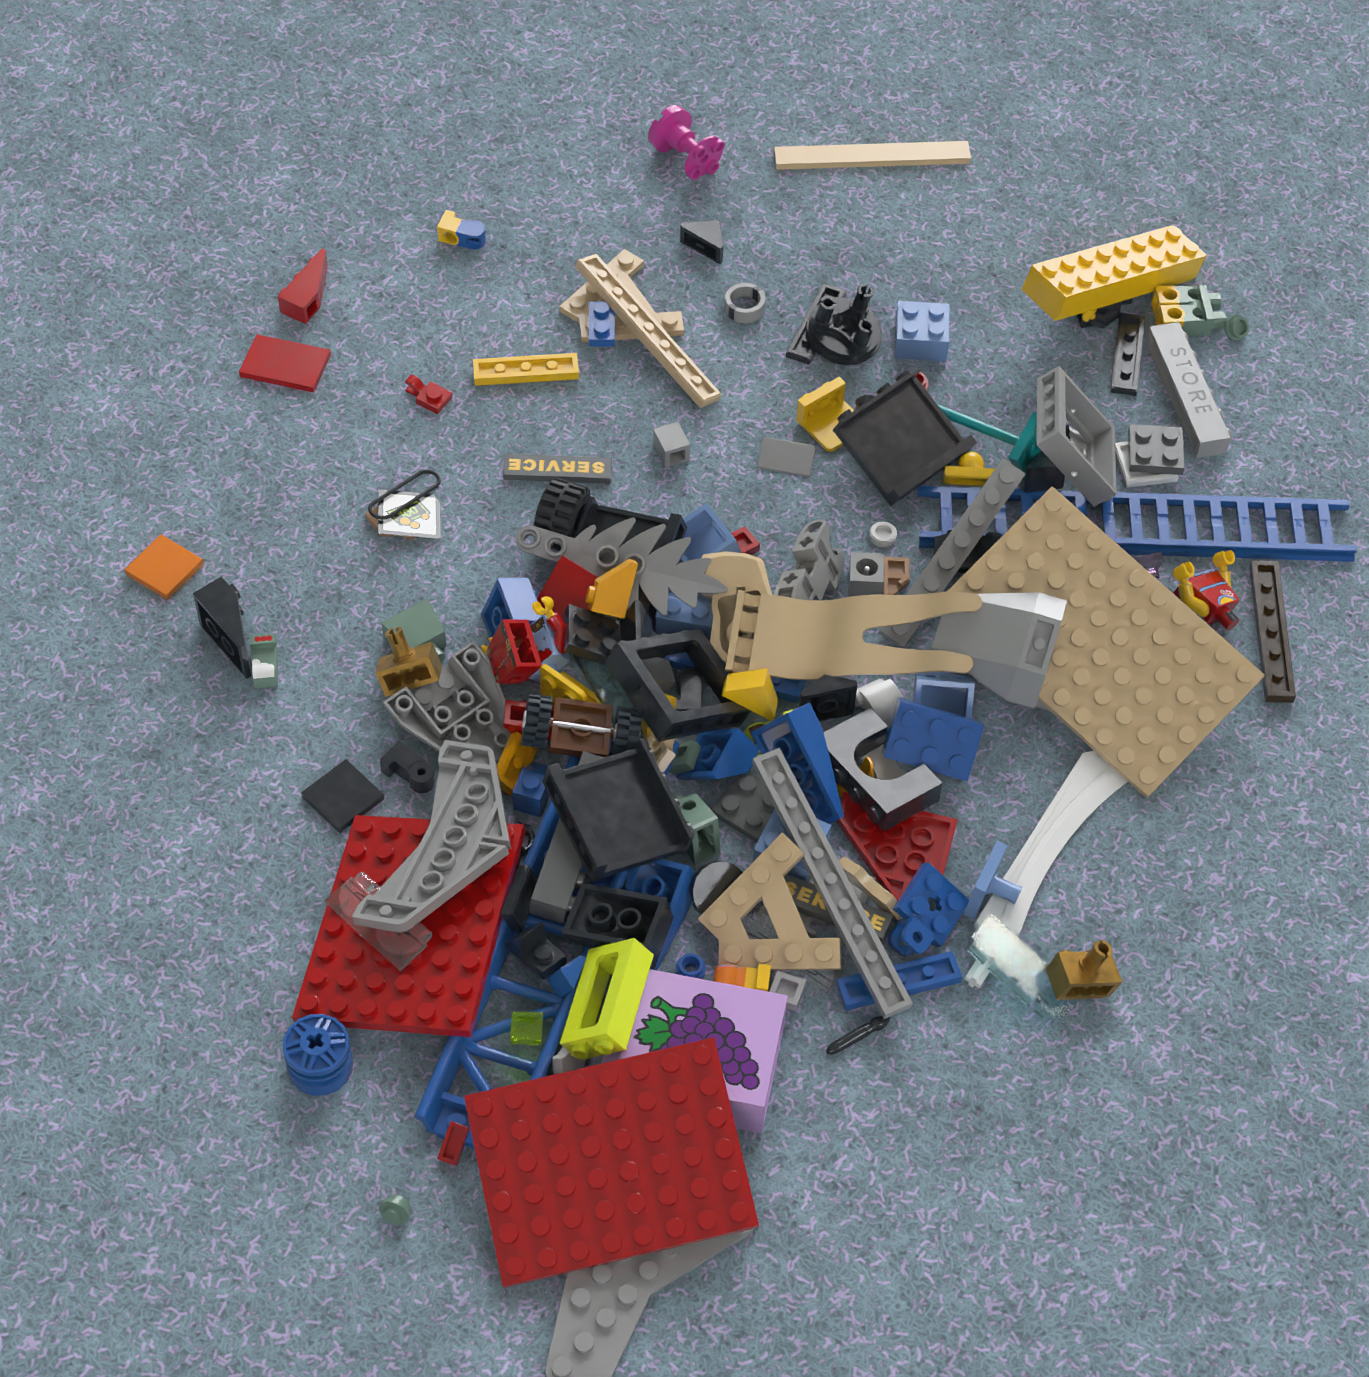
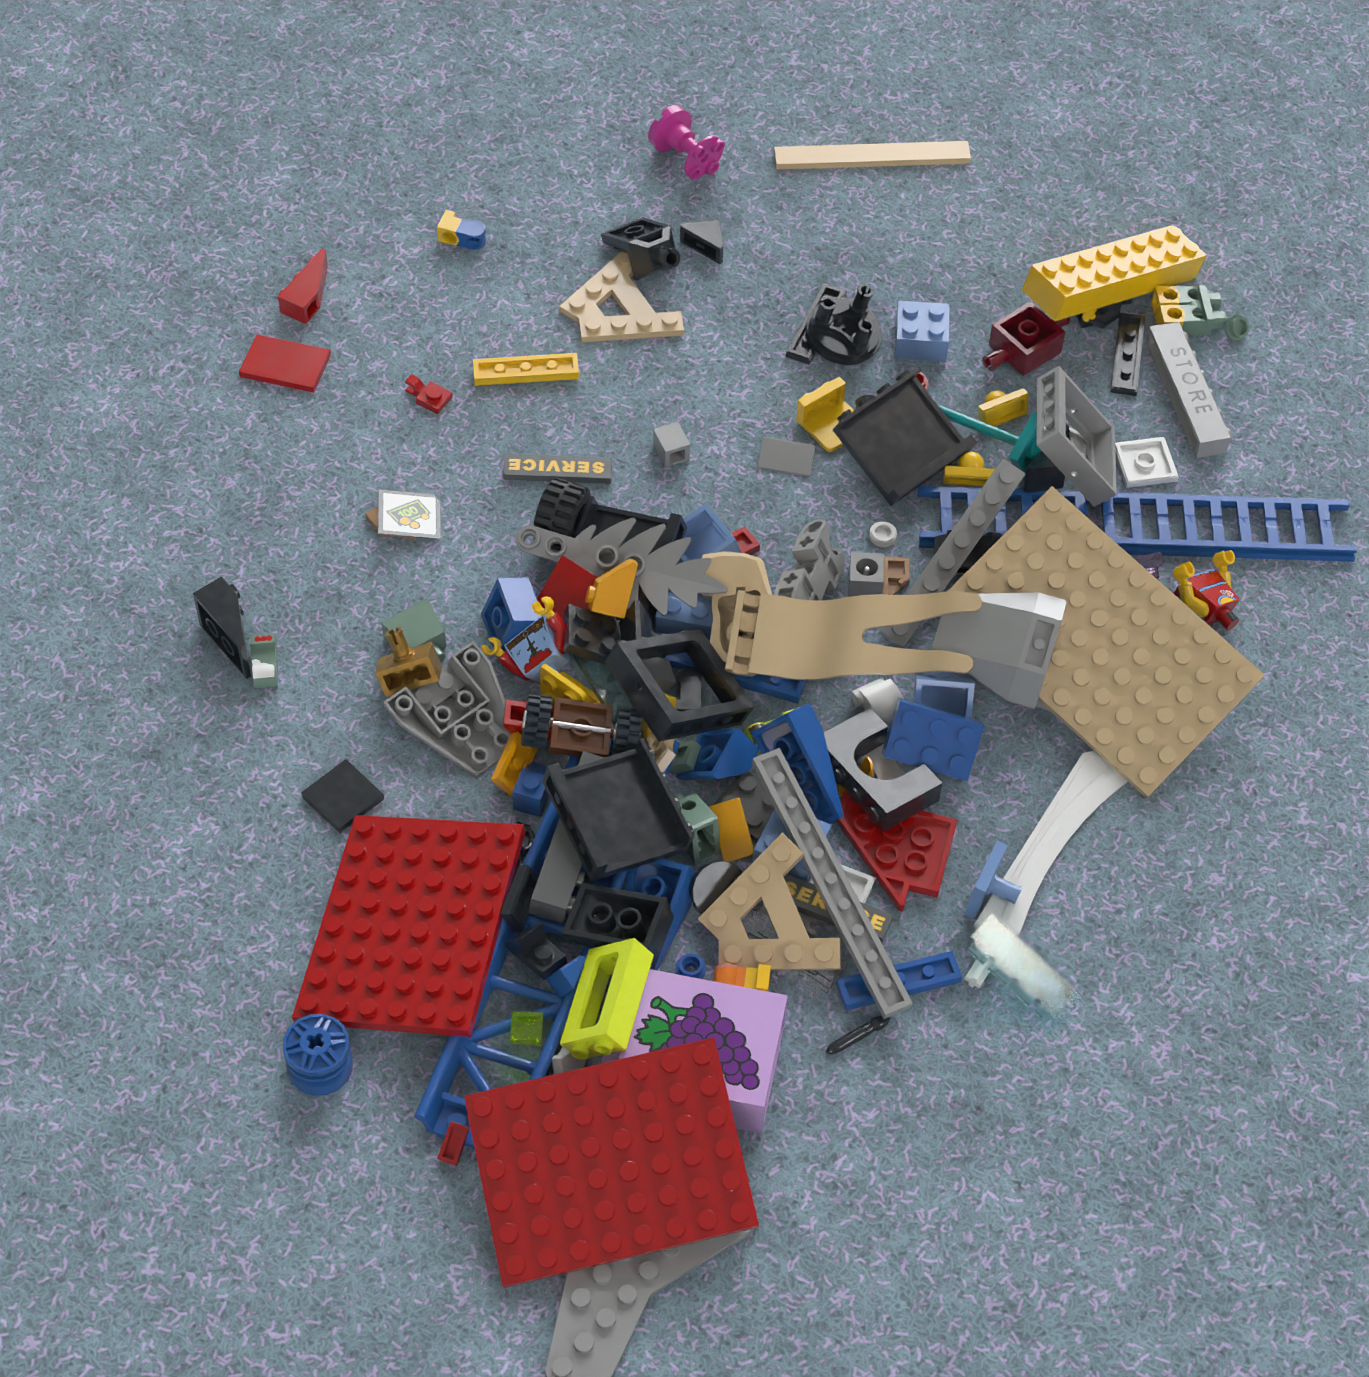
orange tile [124,534,204,600] -> none
clear windscreen [325,872,432,971] -> none
light grey wing [352,740,511,932] -> none
black piece [368,469,441,520] -> none
sand green plate [379,1194,411,1225] -> none
black leg [380,741,435,793] -> none
red torso [487,619,542,684] -> none
tan tile [575,254,722,408] -> none
plate [589,301,615,347] -> none
yellow slope [722,668,778,721] -> none
light grey piece [725,283,766,323] -> none
light grey tile [769,971,806,1011] -> none
black slope [799,674,858,721] -> none
tan tile [839,857,902,921] -> none
blue plate [888,862,969,957] -> none
pearl gold brick [1045,940,1122,1000] -> none
plate [1128,424,1185,475] -> none
plate [1249,561,1296,703] -> none
none -> black plate [601,217,680,281]
none -> light orange slope [709,797,754,863]
none -> yellow tile [978,388,1028,427]
none -> dark red brick [982,301,1070,376]

